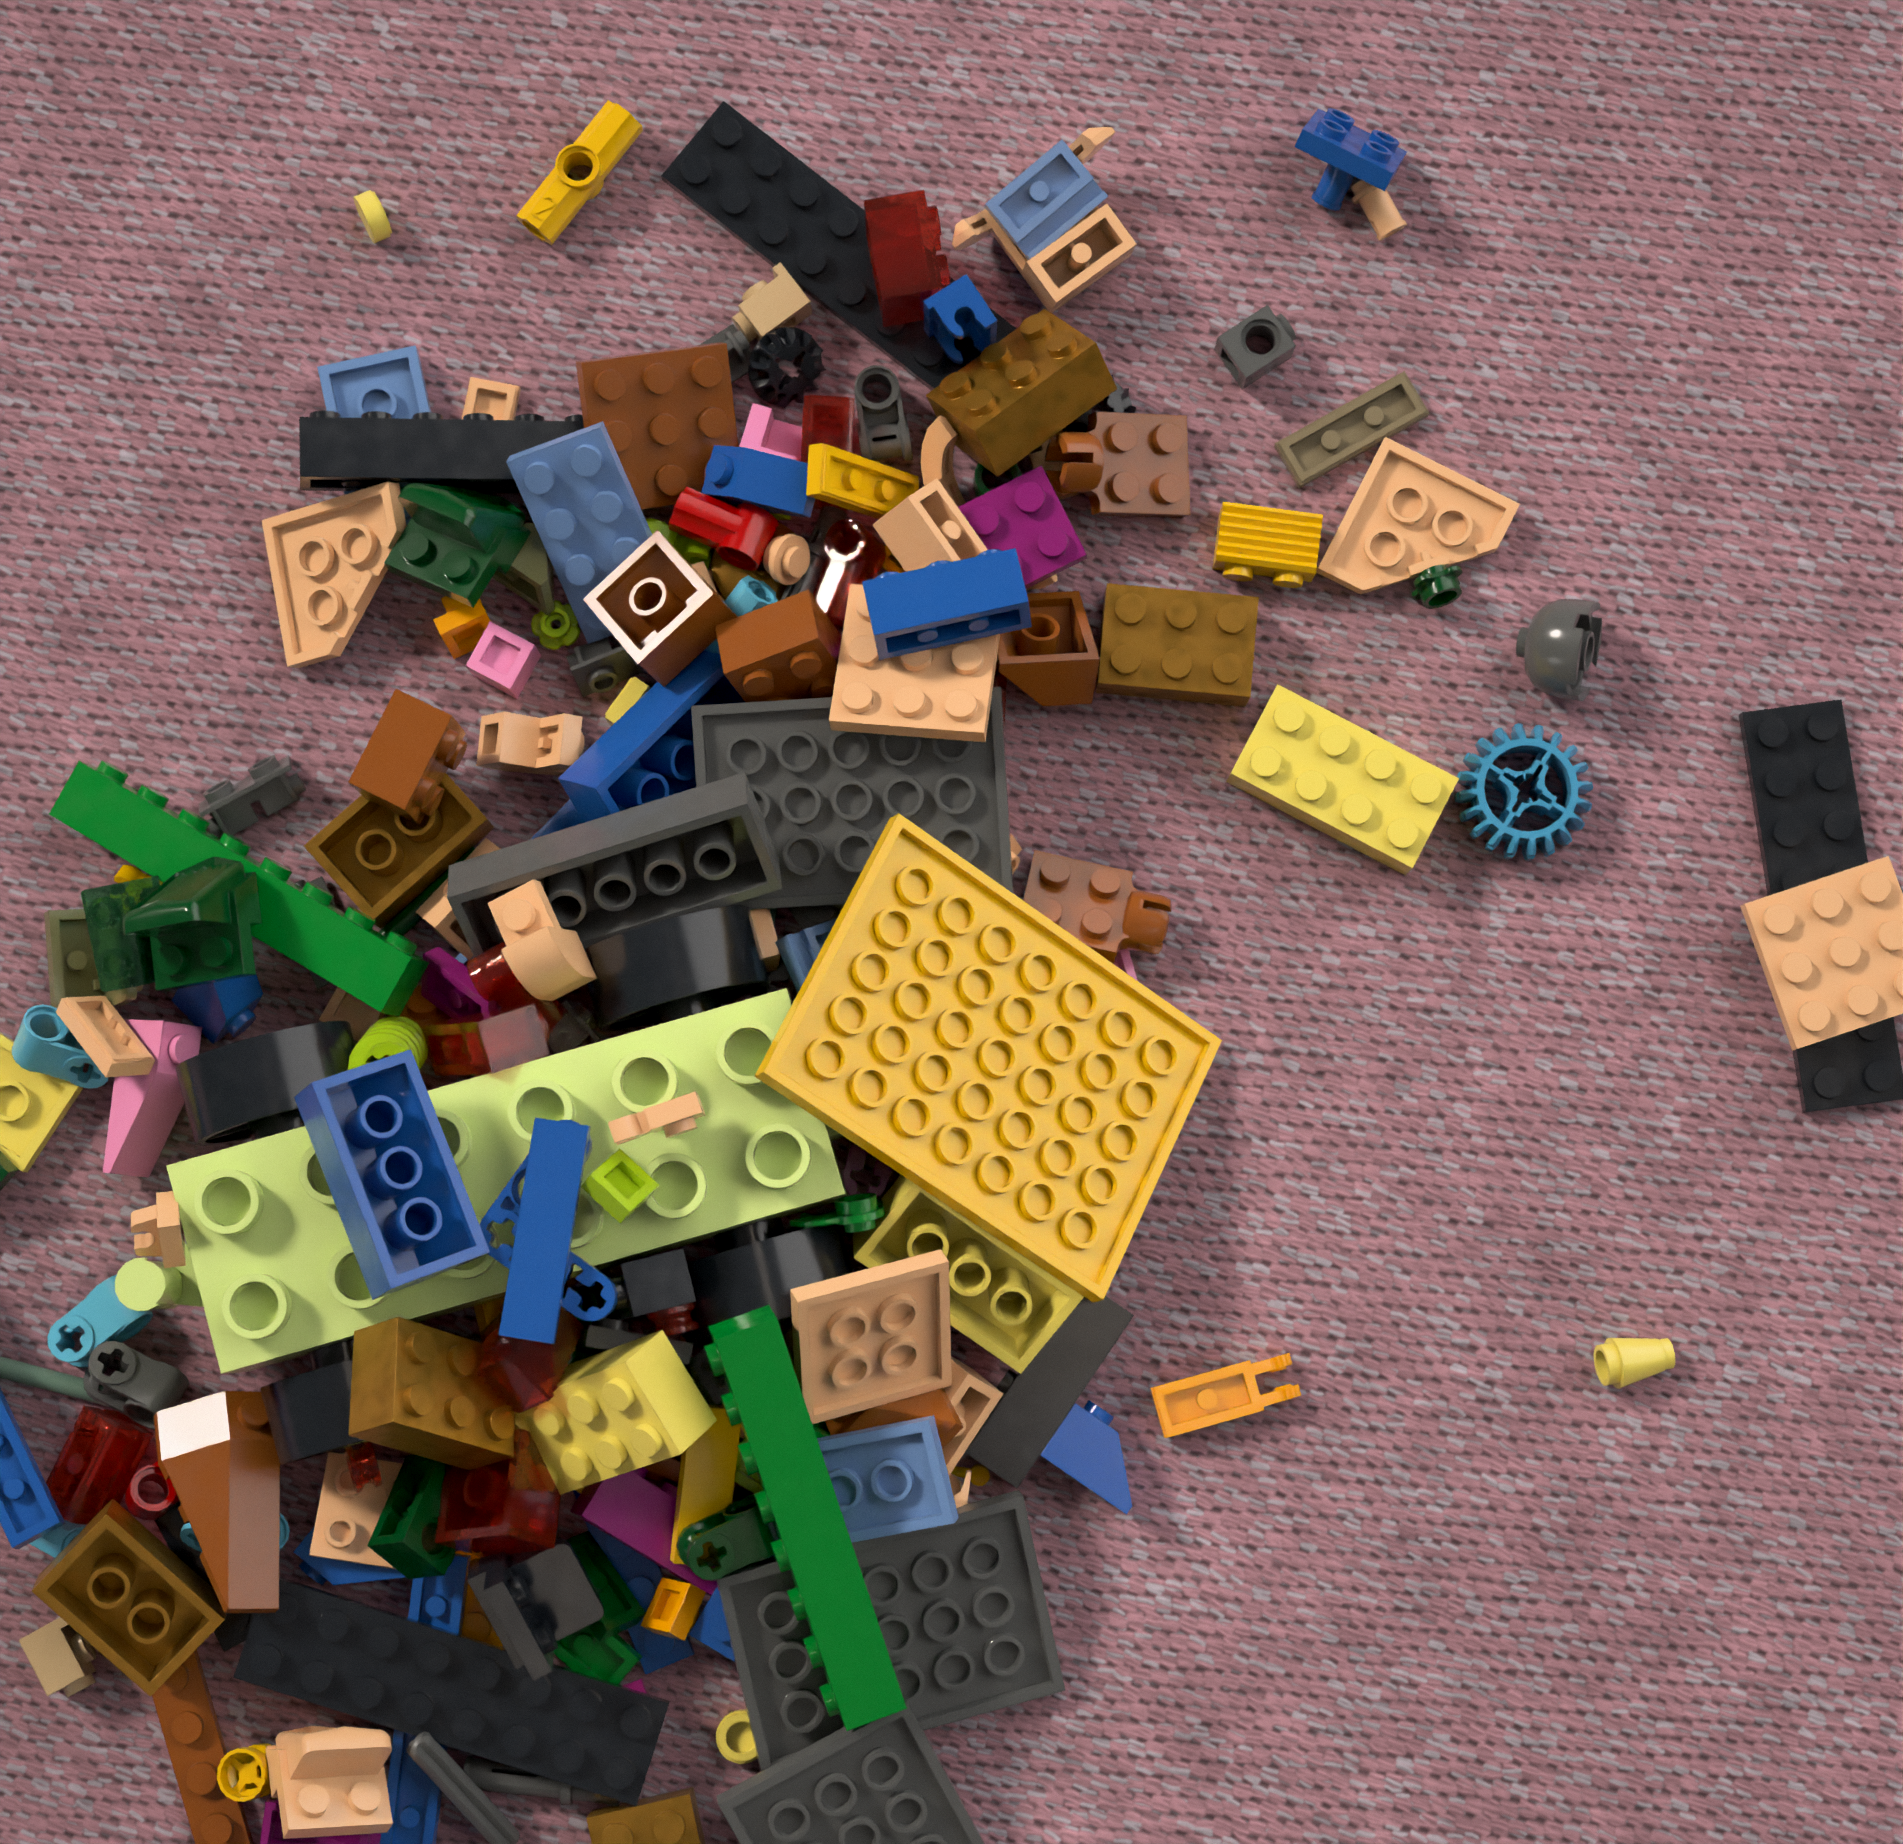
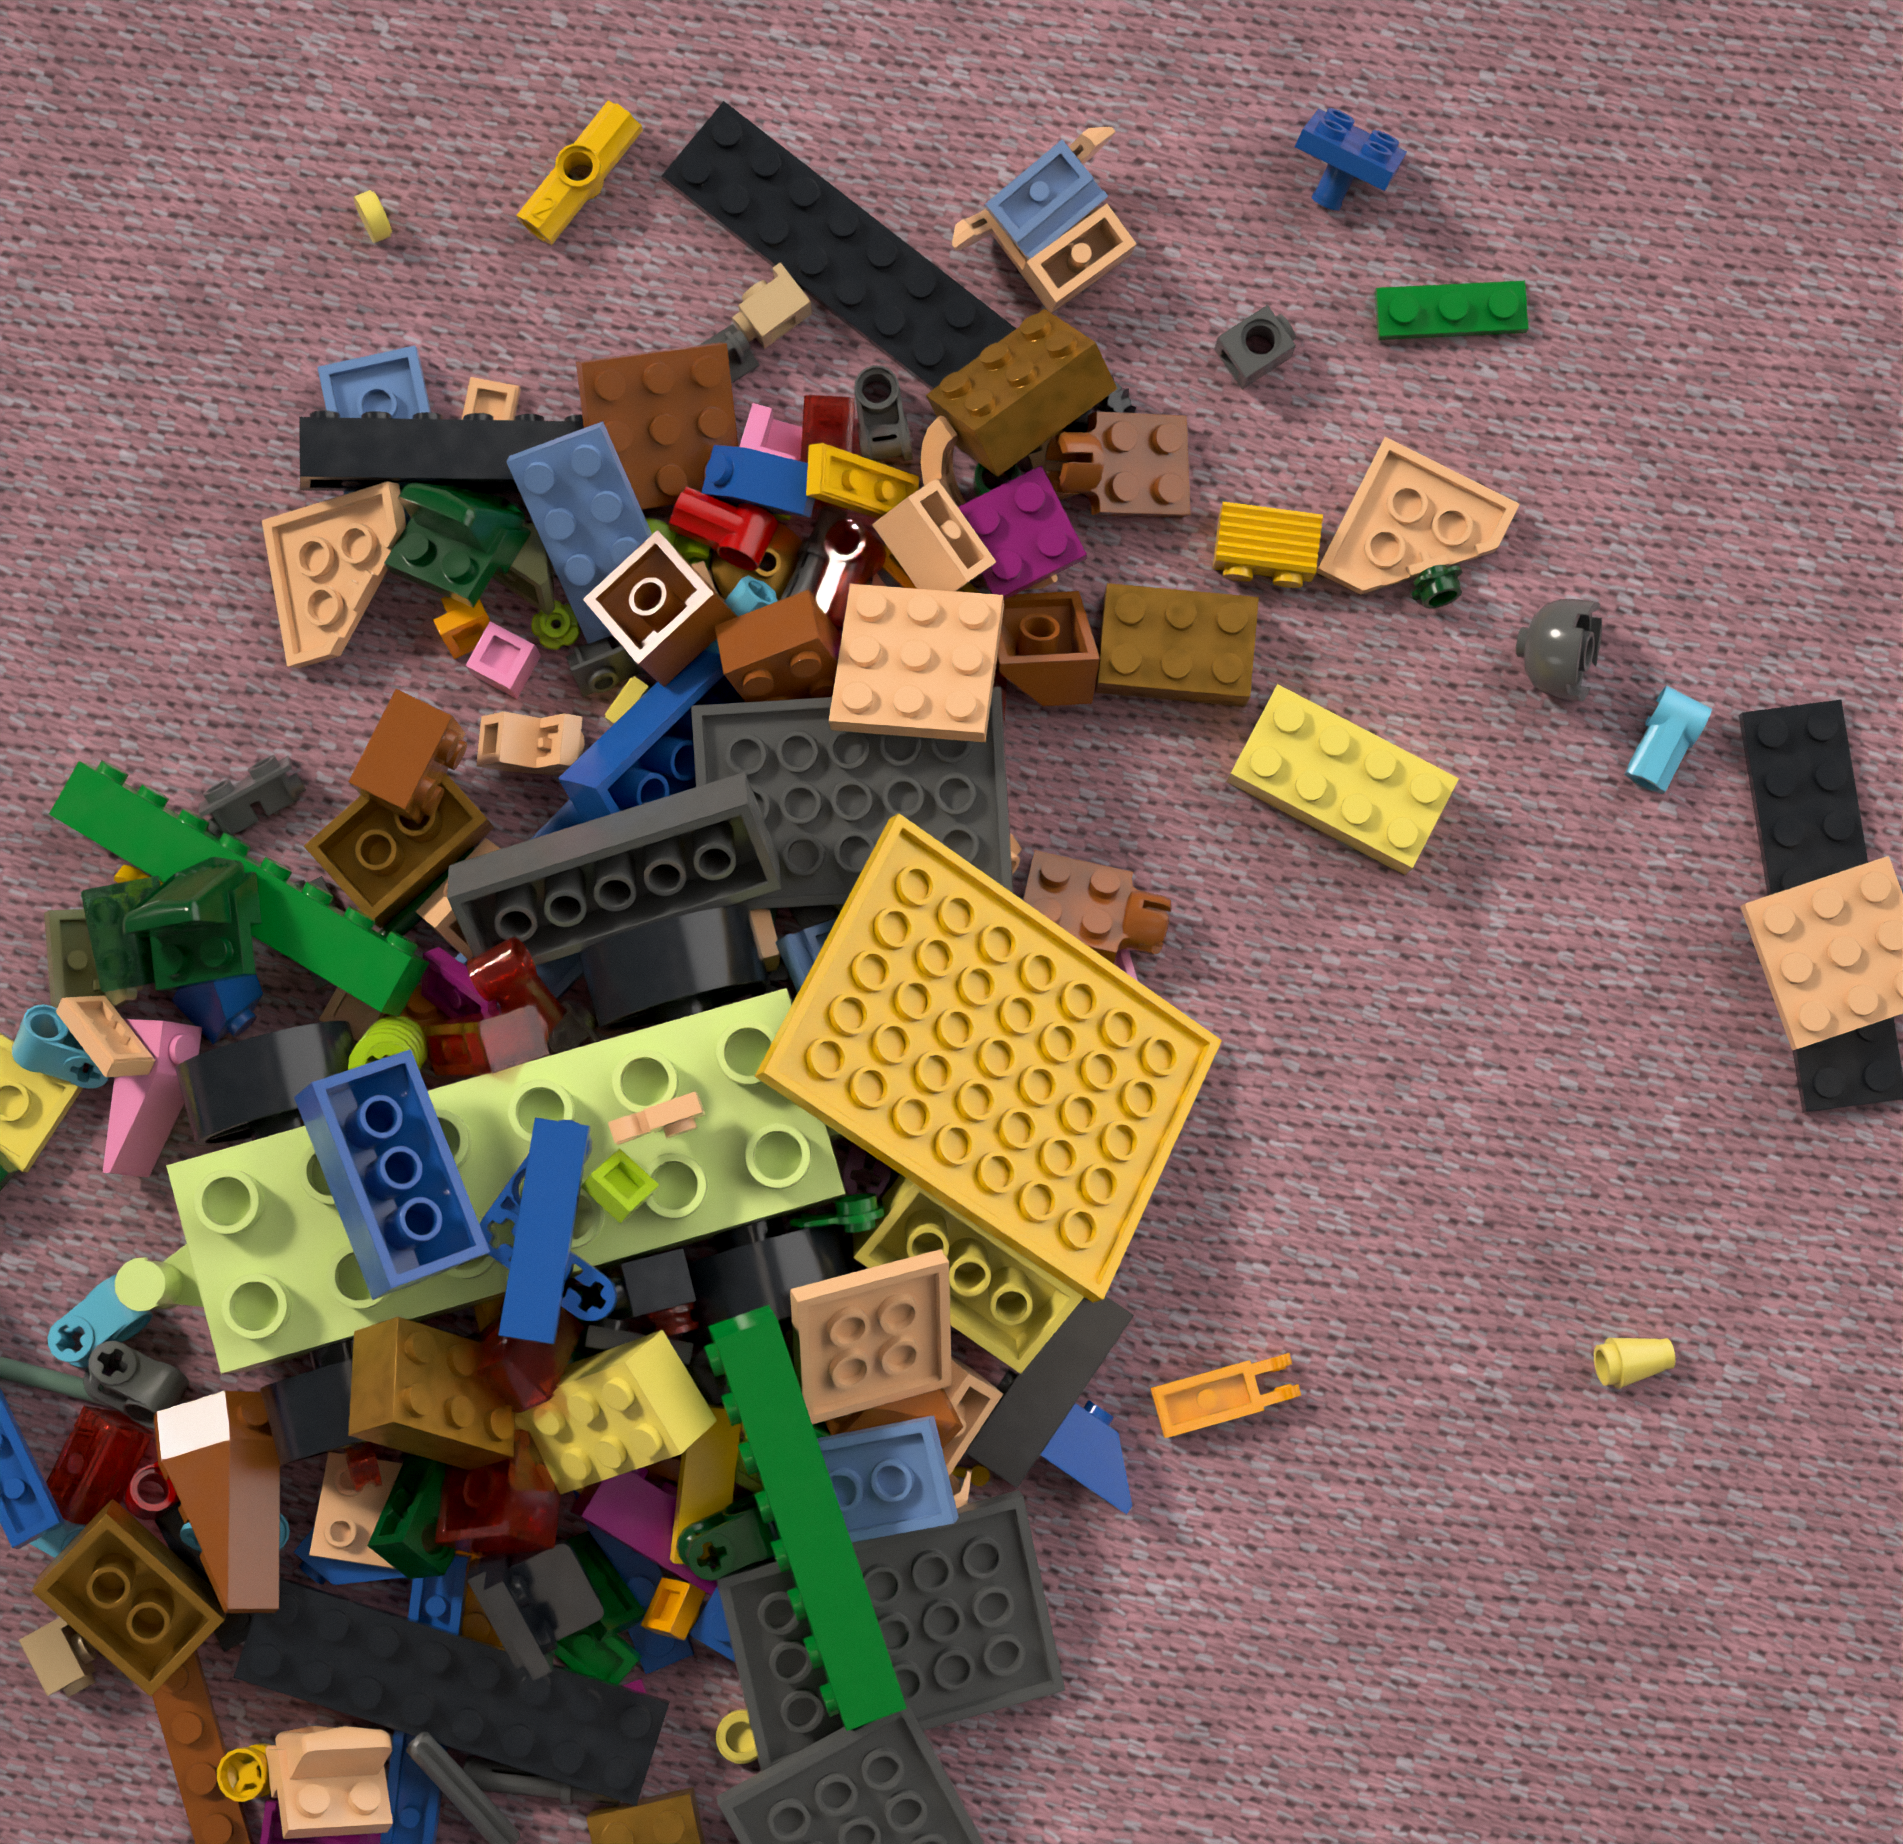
light nougat tile [130,1191,186,1268] -> none
light nougat brick [488,880,597,1001] -> none
black gear [748,327,826,408] -> none
light nougat plate [763,534,810,585] -> none
blue brick [862,548,1032,660] -> none
clear red brick [864,190,951,327] -> none
blue hinge [923,274,997,364] -> none
dark tan tile [1274,371,1430,489] -> none
light nougat pin [1351,180,1407,241] -> none
dark azure gear [1454,723,1593,861] -> none
none -> green plate [1374,280,1529,340]
none -> medium azure piece [1624,685,1712,794]

